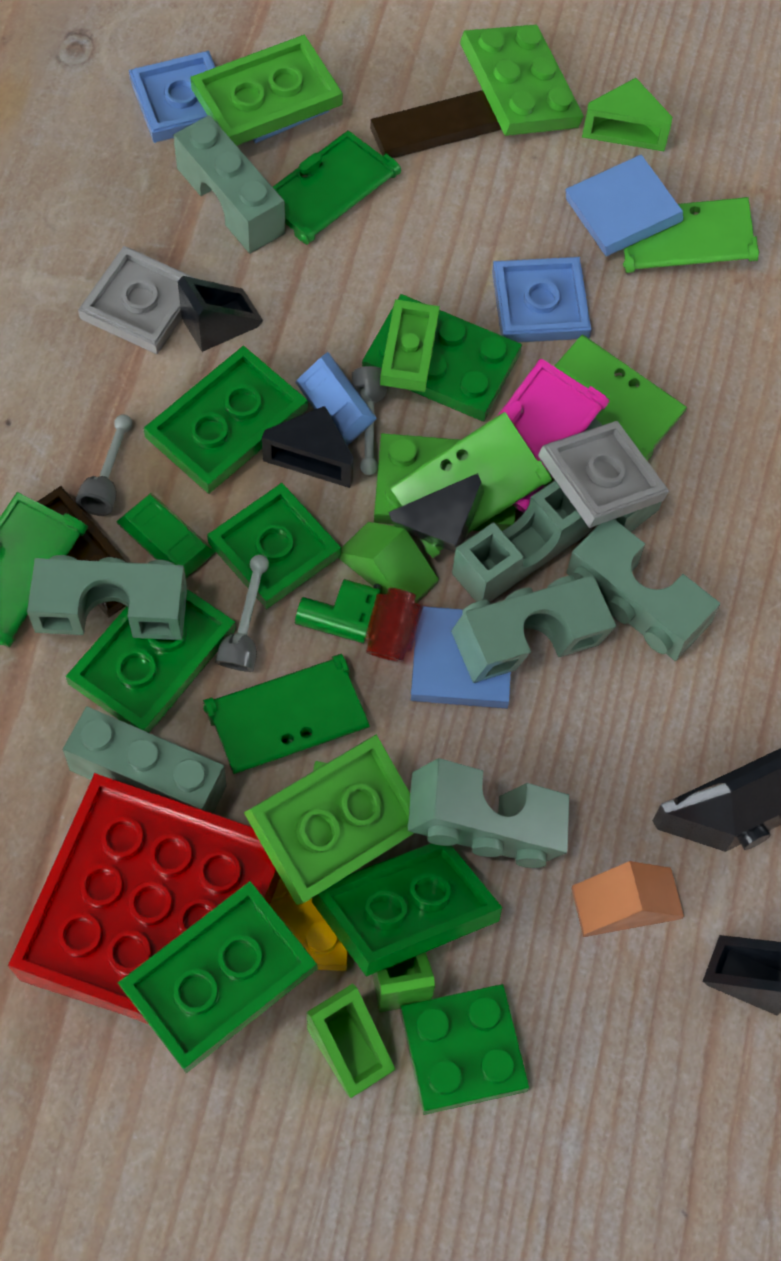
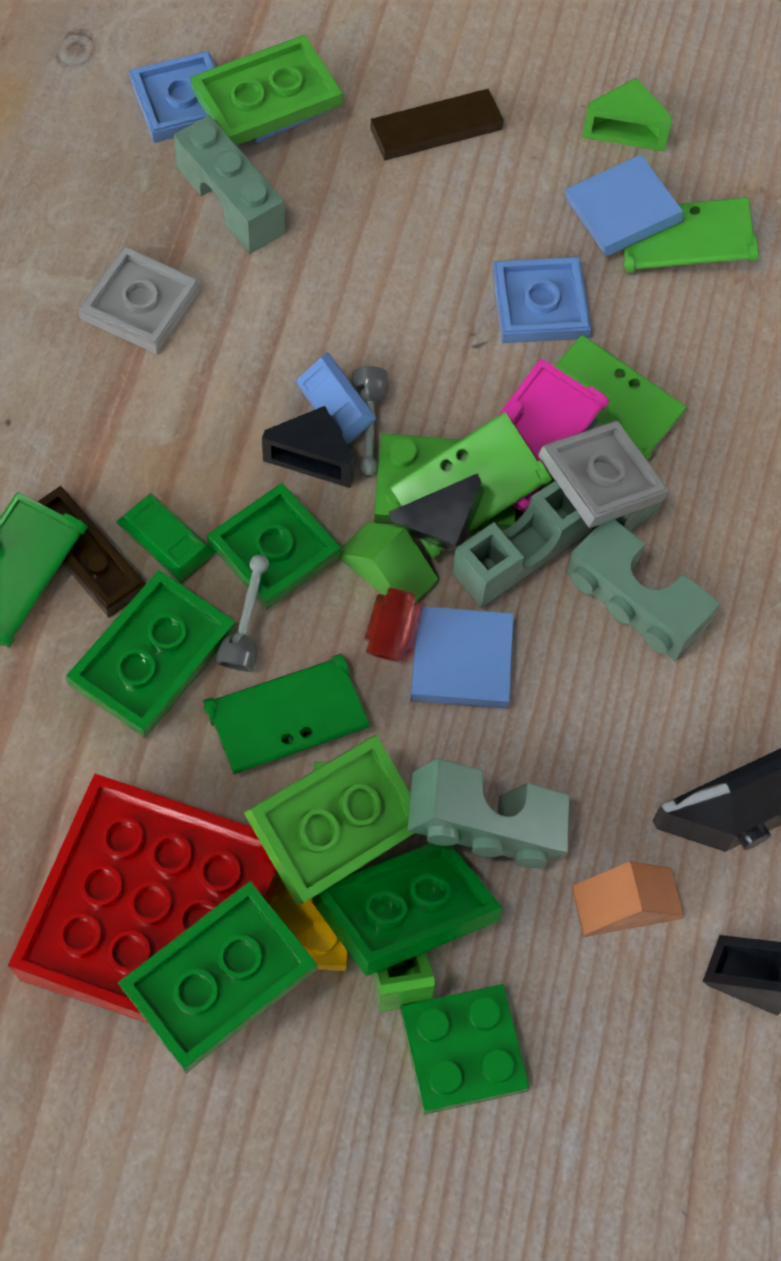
sand green arch [27,555,187,640] -> none
sand green arch [62,706,227,814] -> none
dark grey hinge [76,414,133,516] -> none
green plate [143,345,308,494] -> none
black slope [178,276,263,352] -> none
green door [273,130,401,245] -> none
green piece [295,579,382,644] -> none
bright green slope [307,984,396,1098] -> none
green plate [362,294,522,422] -> none
bright green plate [380,299,440,392] -> none
sand green arch [451,575,616,683] -> none
bright green plate [460,24,584,136] -> none

